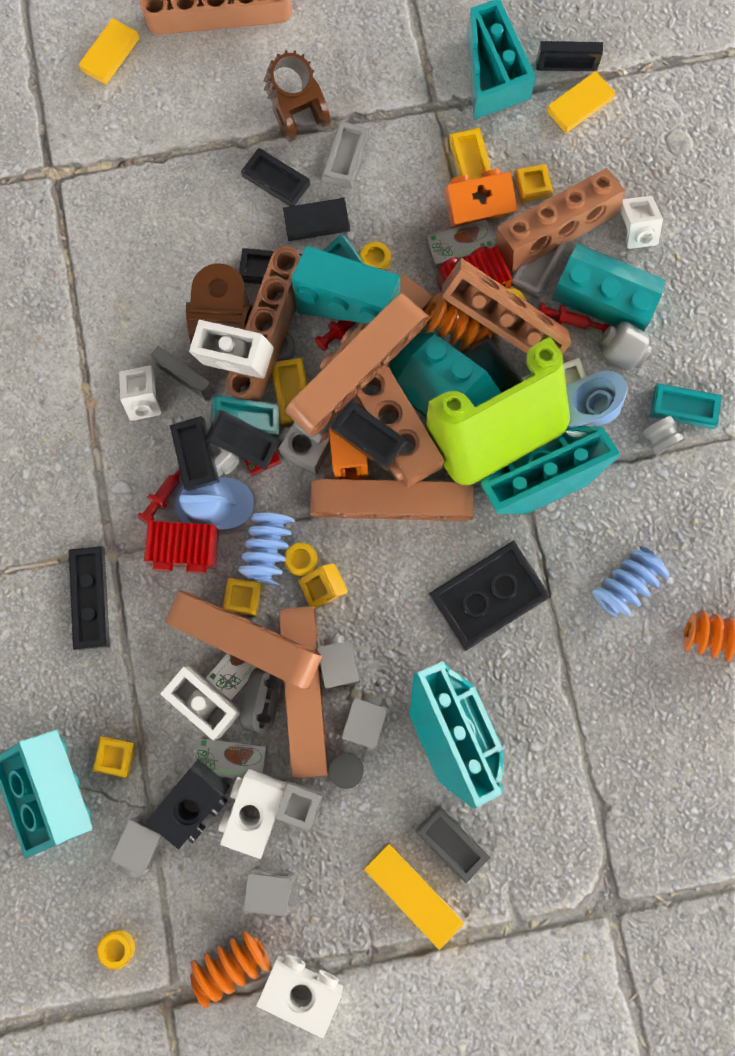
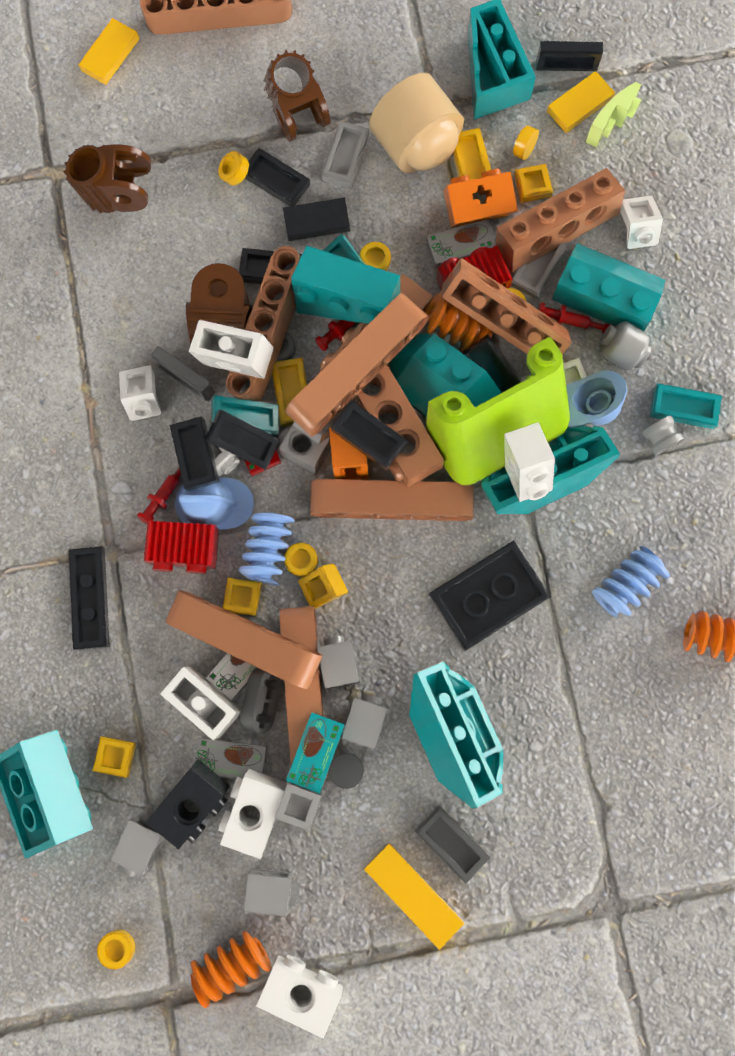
none -> reddish brown piece [63,144,151,213]
none -> yellow tile [218,151,249,186]
none -> teal tile [286,712,345,794]
none -> tan piece [369,73,464,173]
none -> white brick [504,422,555,502]
none -> yellow tile [513,125,539,160]
none -> yellowish green slope [585,82,642,147]

